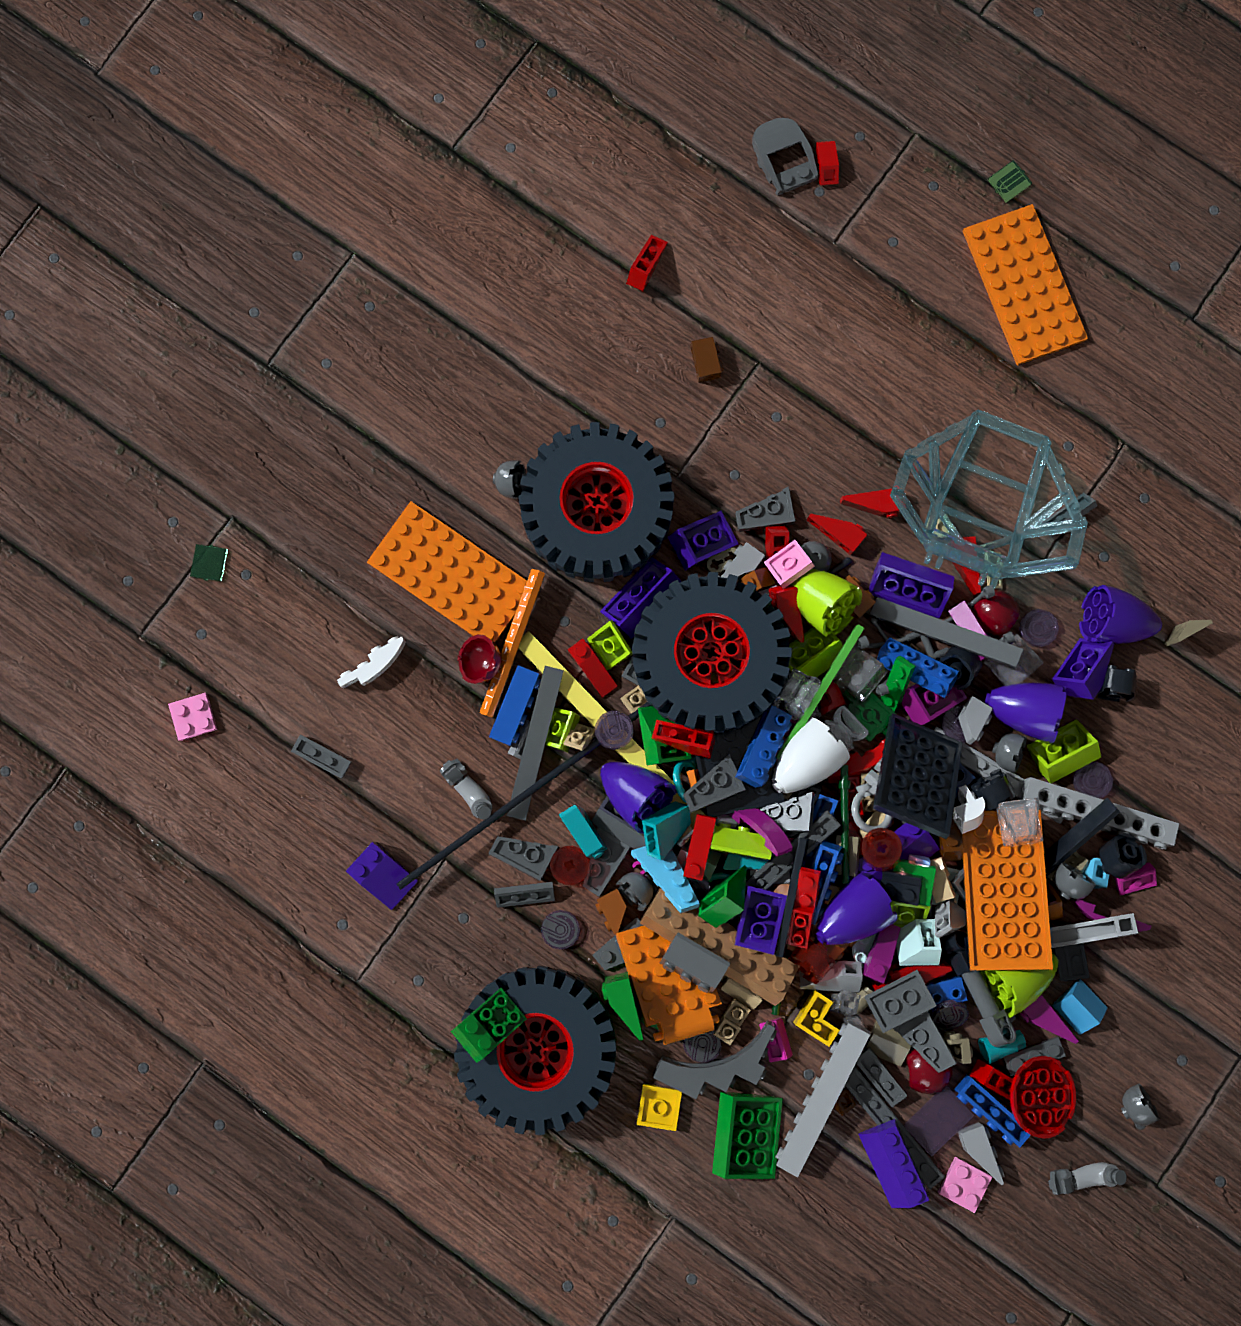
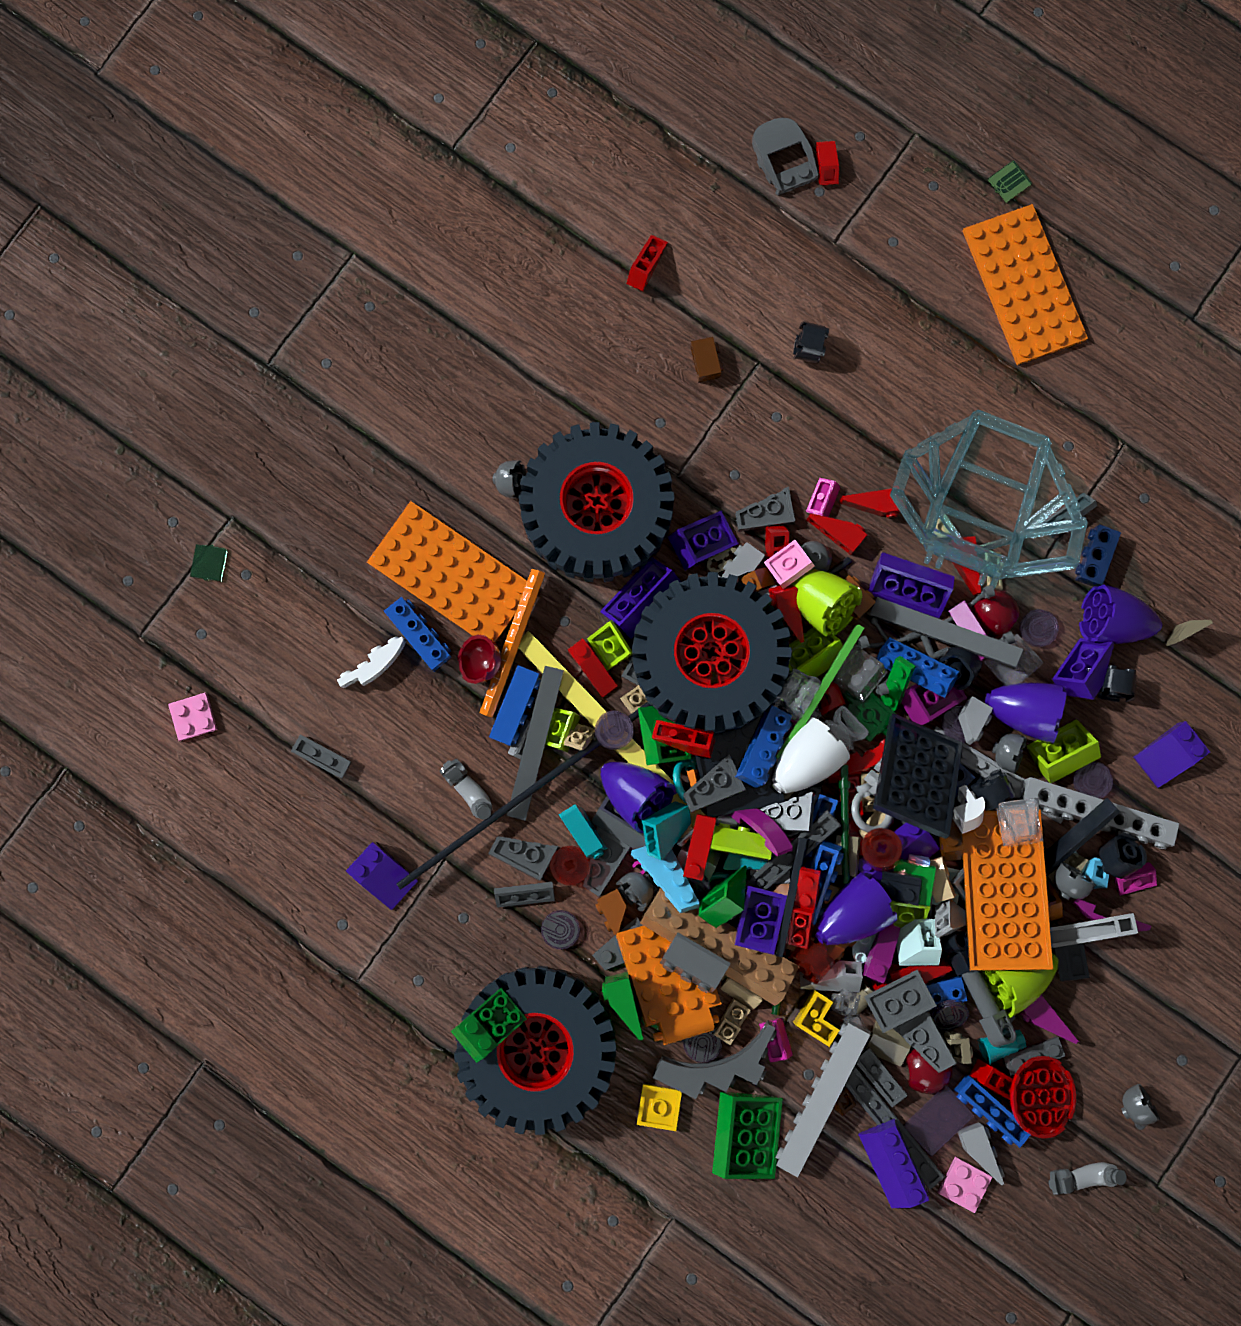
dark azure slope [1052,979,1108,1035] -> none
none -> blue brick [384,597,452,672]
none -> black brick [793,321,829,363]
none -> dark pink slope [806,478,840,517]
none -> dark blue brick [1075,524,1121,587]
none -> dark purple slope [1133,721,1210,788]

